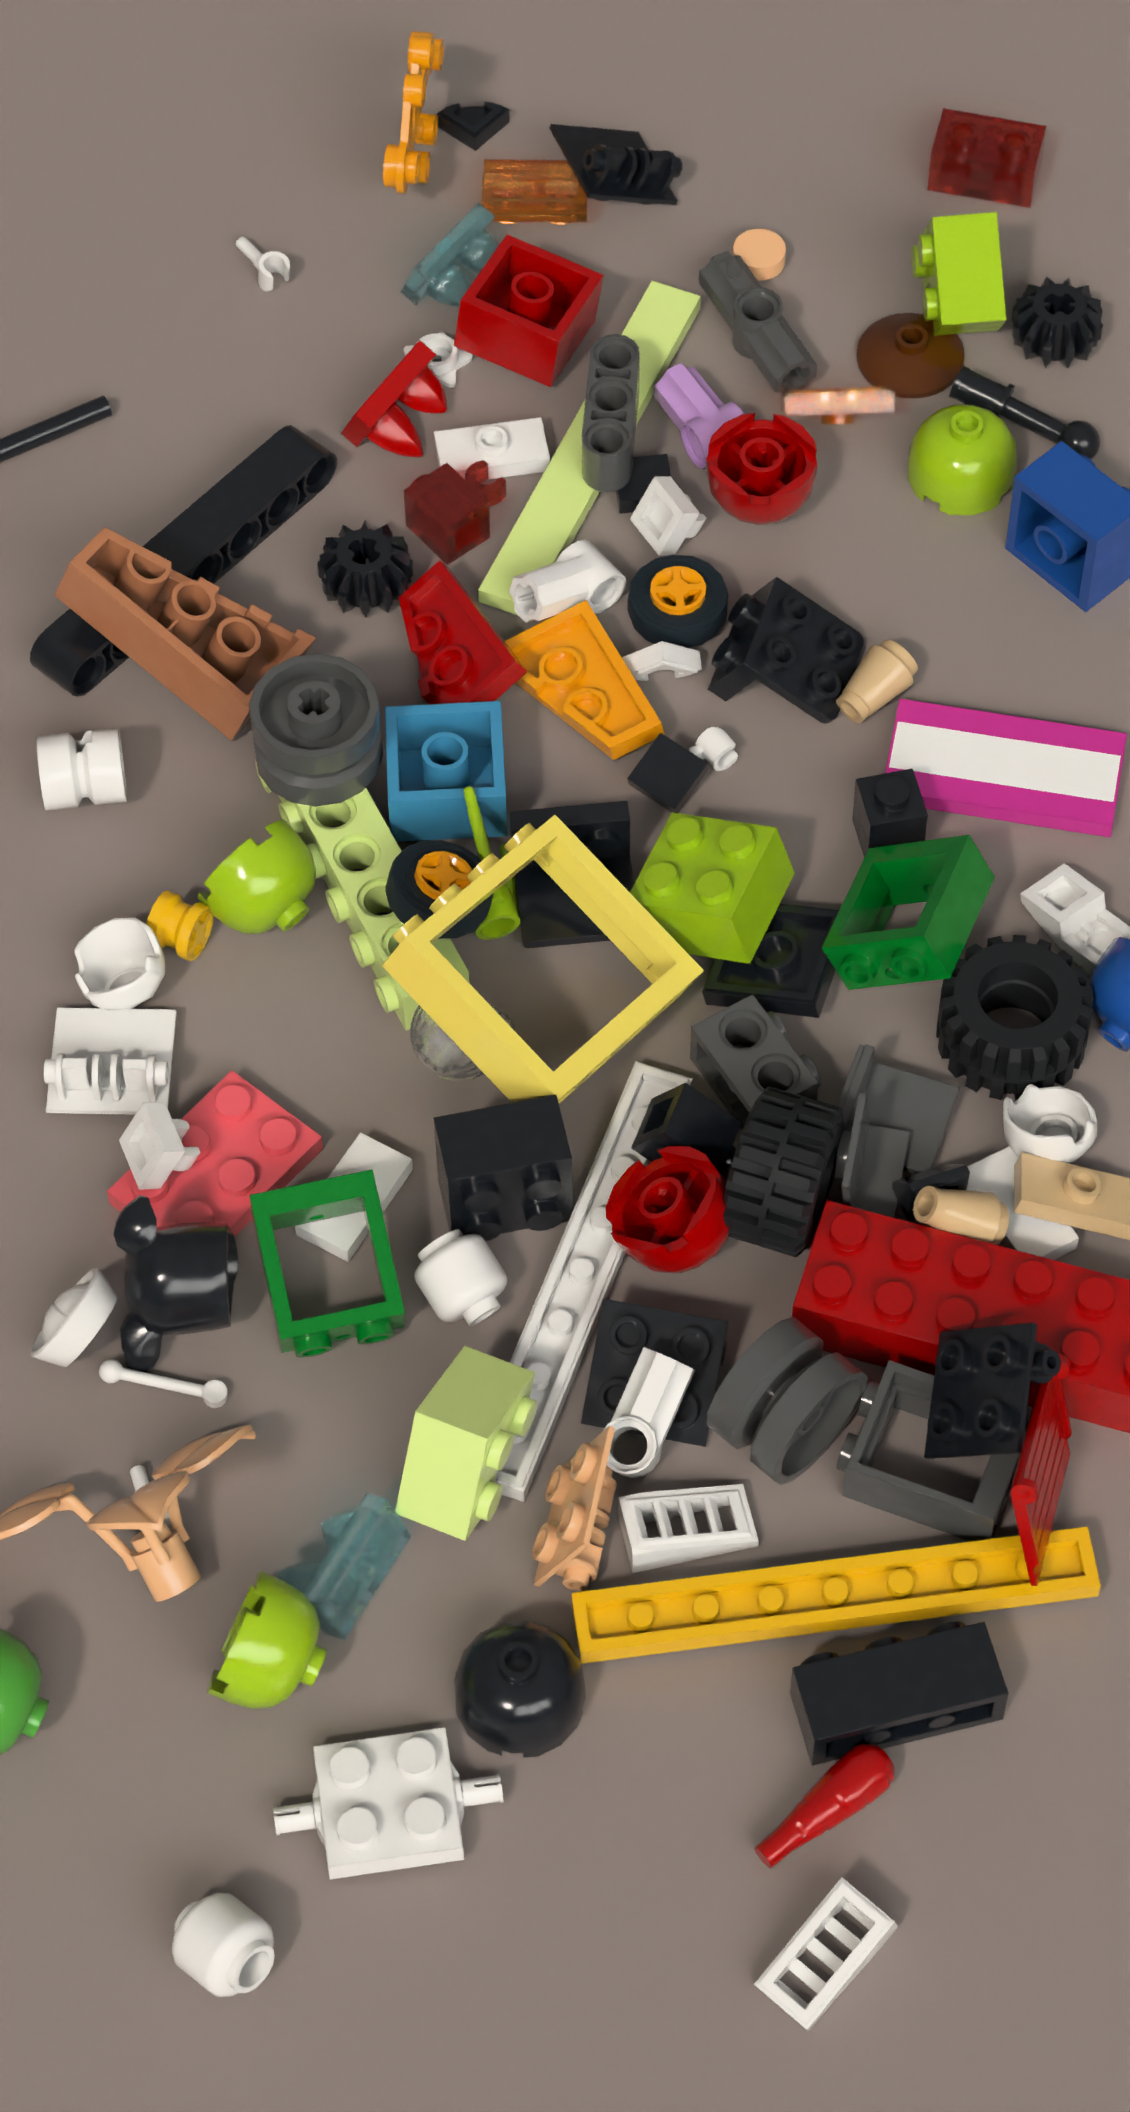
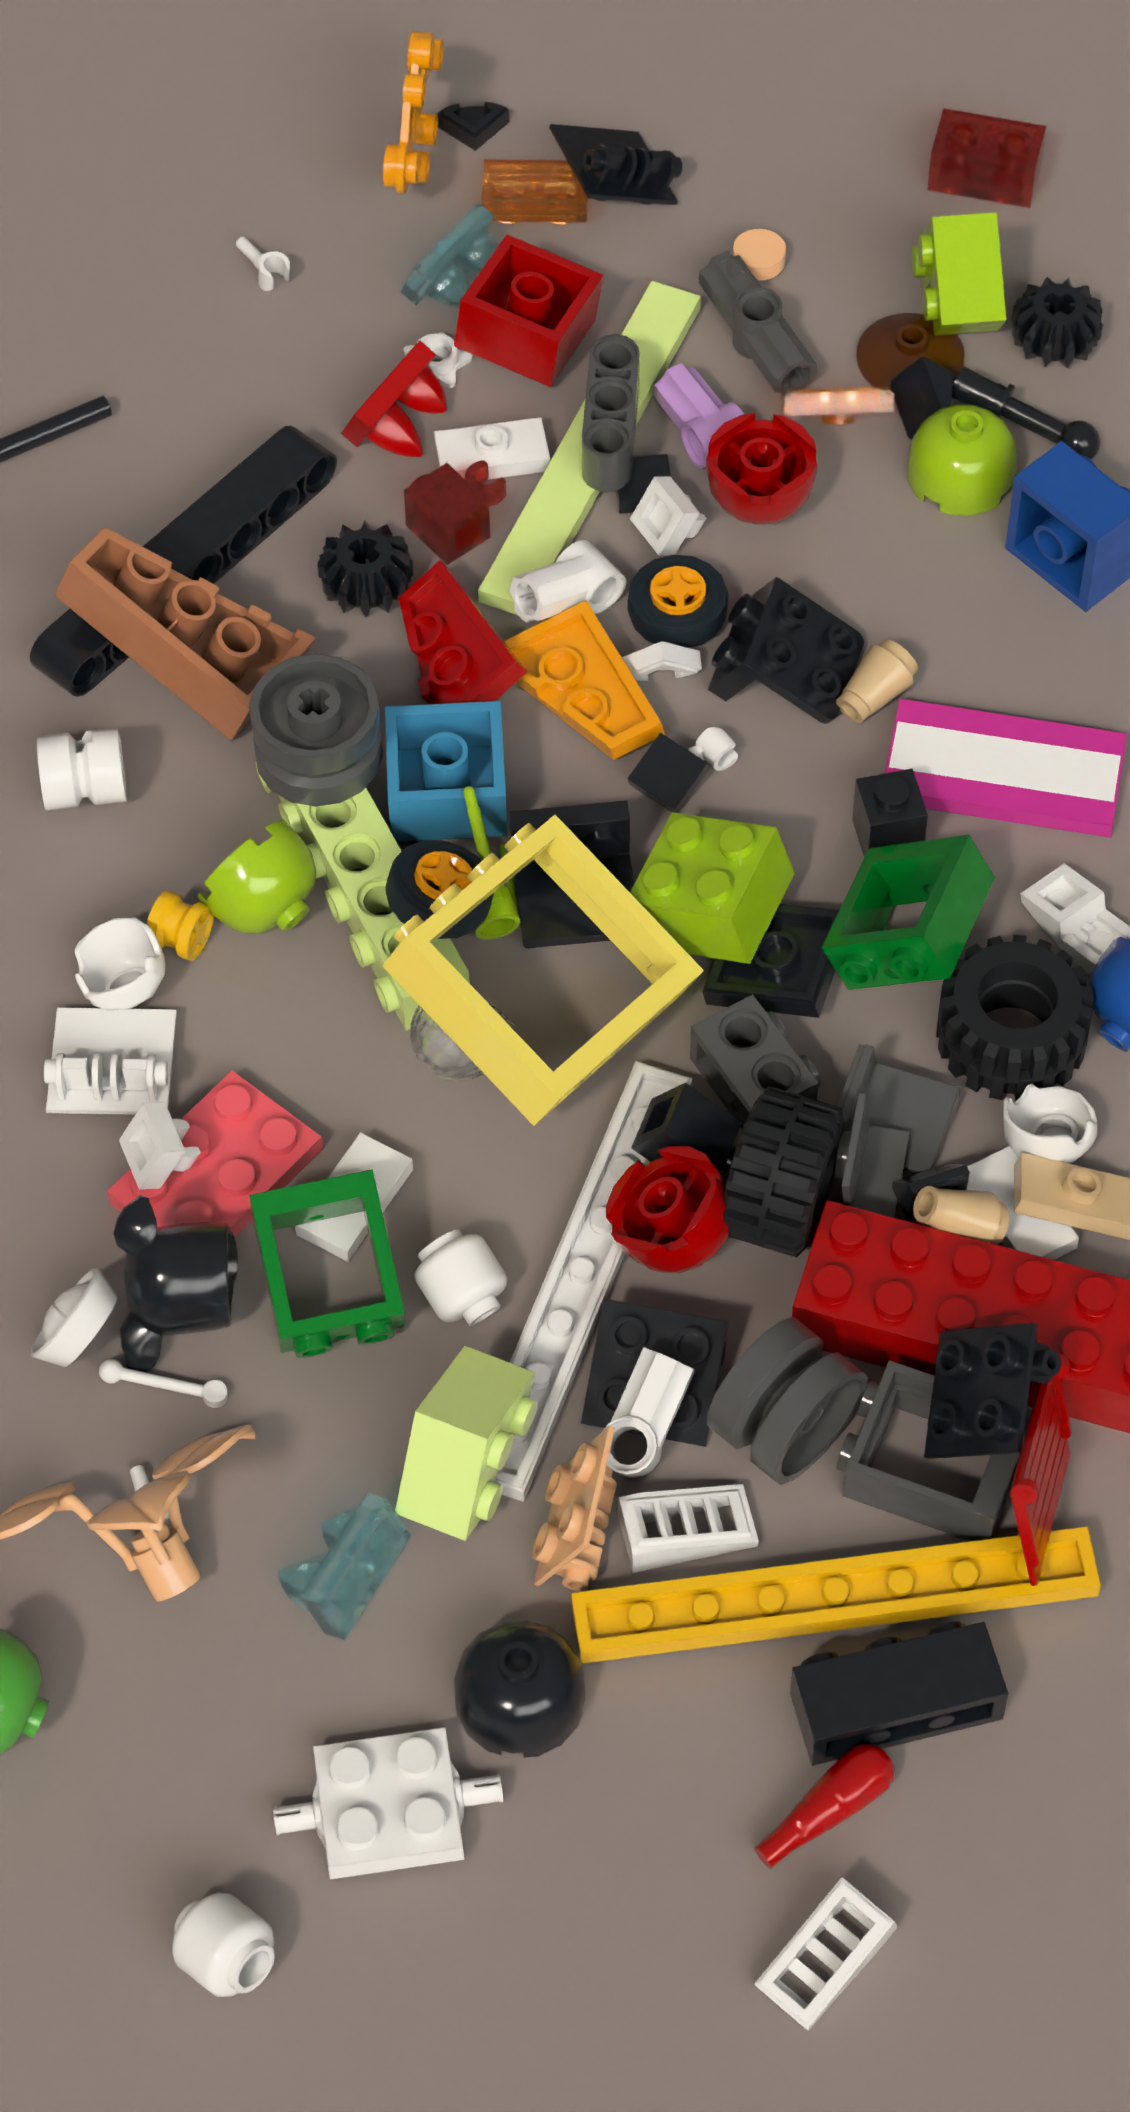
lime cylinder [207,1571,327,1709] -> none
black brick [433,1095,573,1242] -> none
none -> black slope [890,356,953,440]

